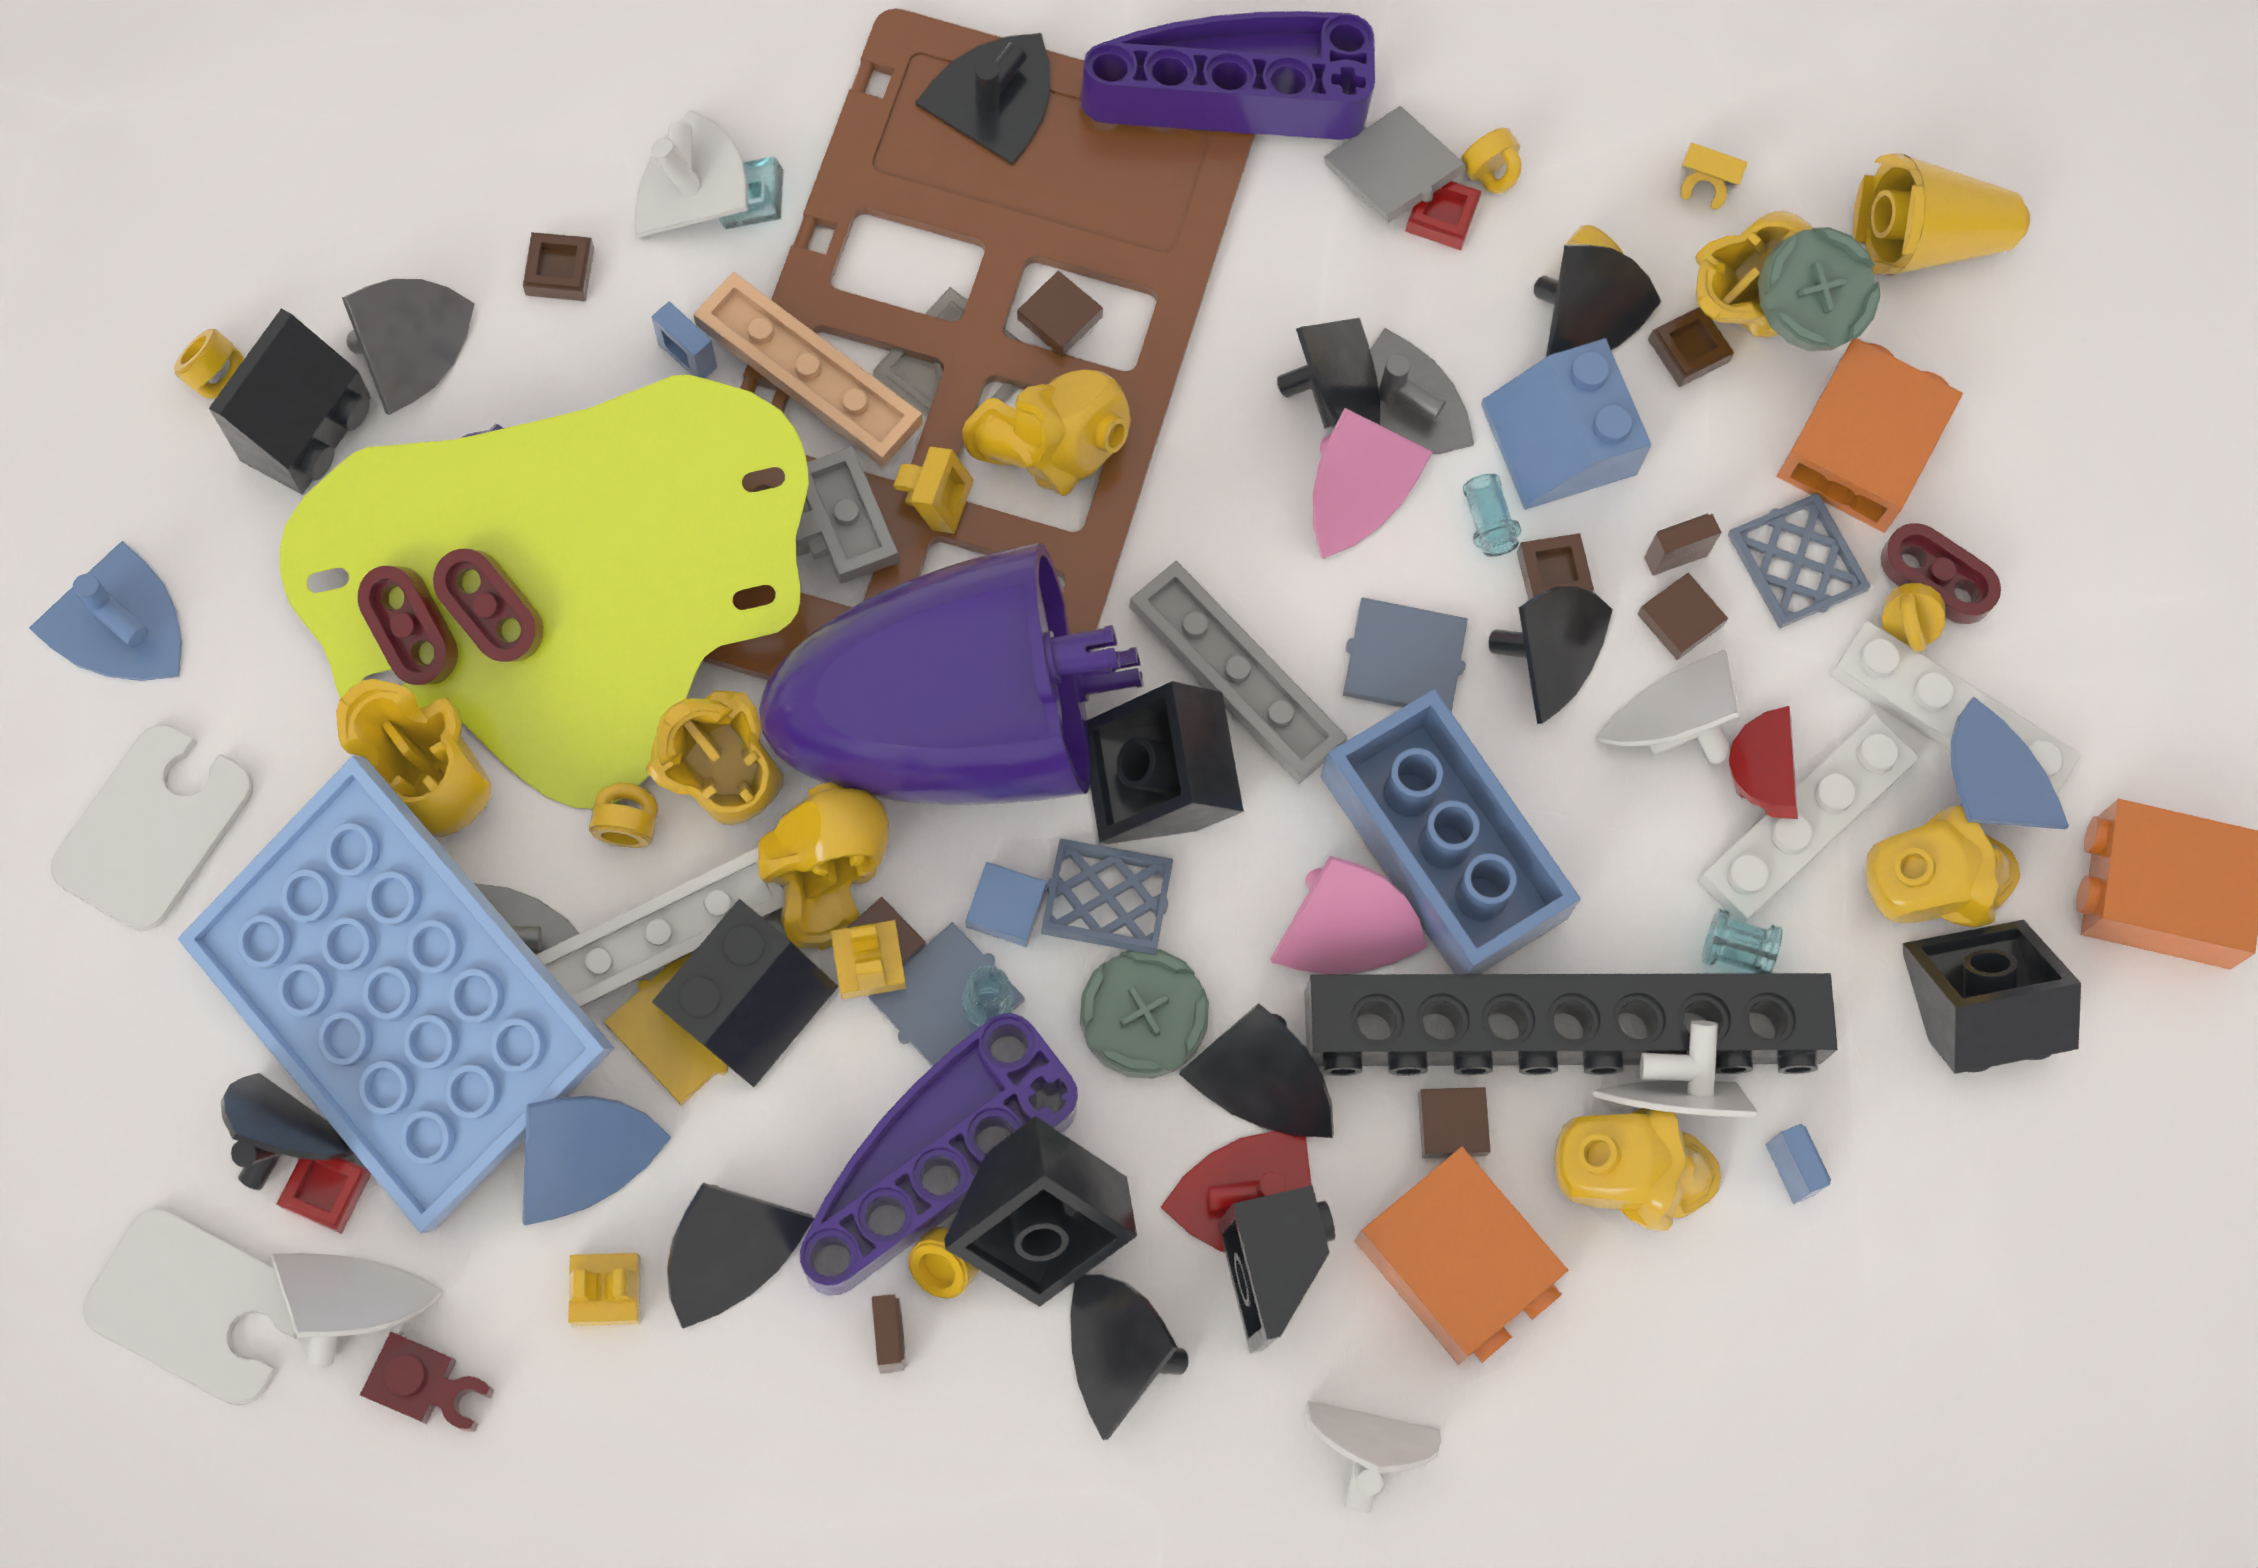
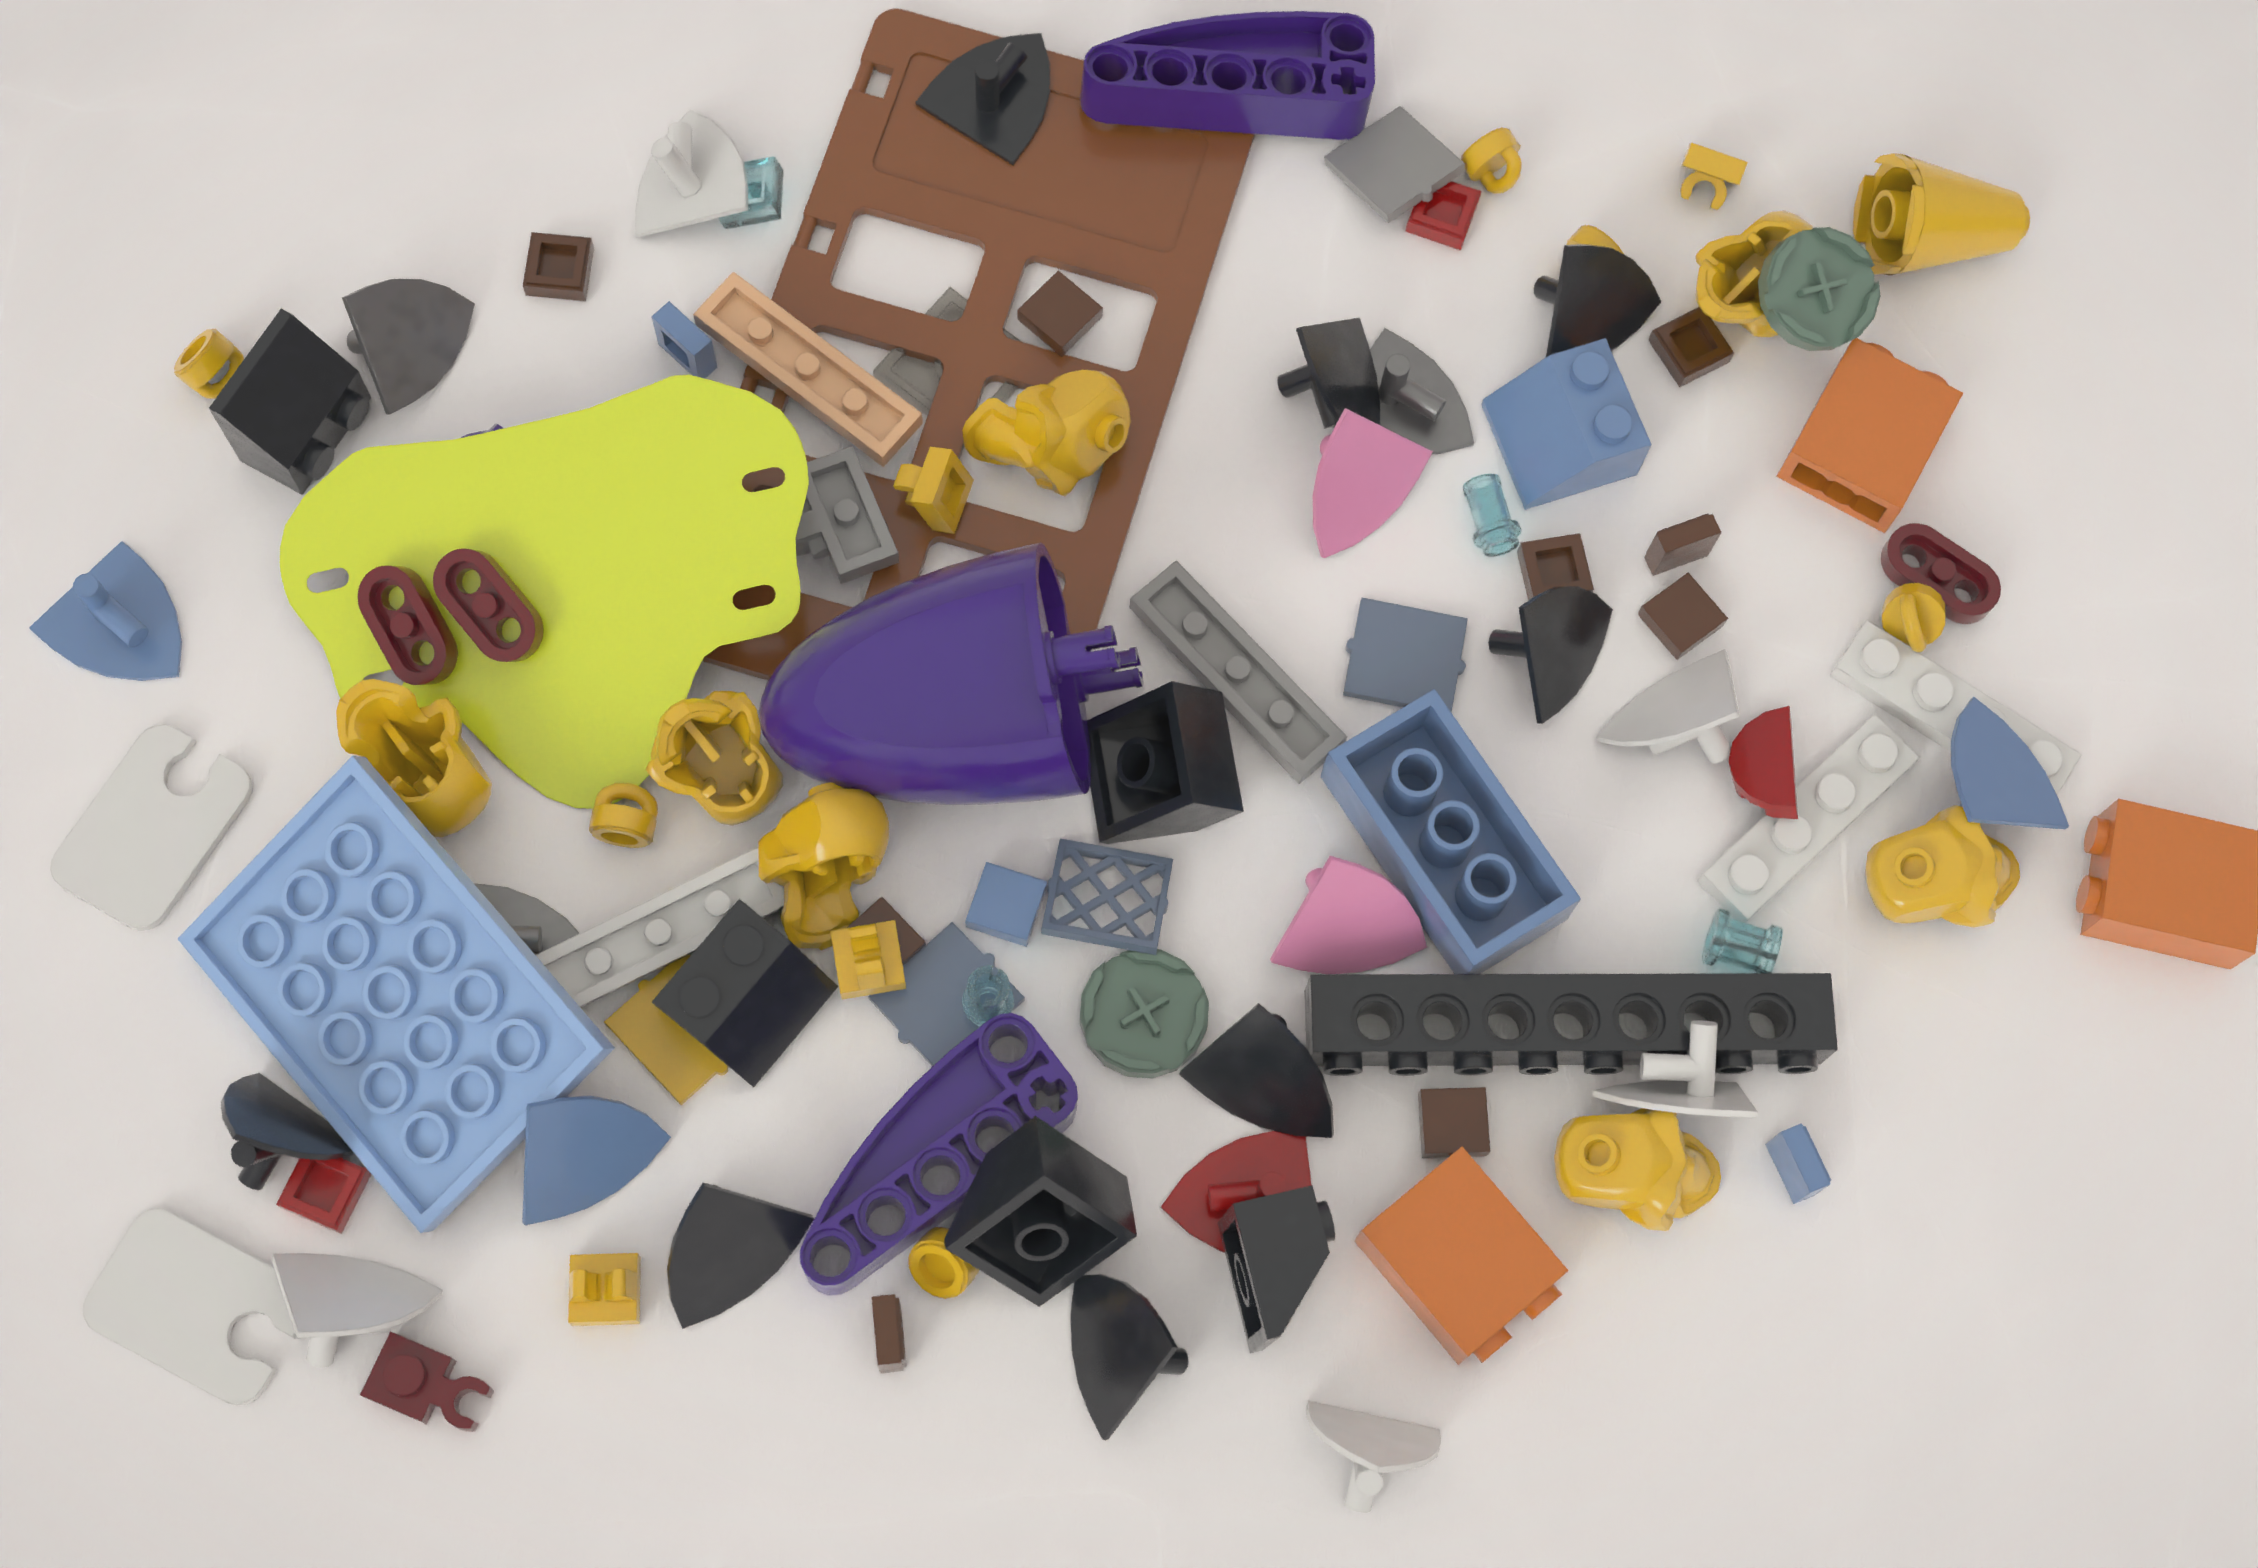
sand blue window [1728,493,1871,629] -> none
black slope [1903,919,2081,1074] -> none

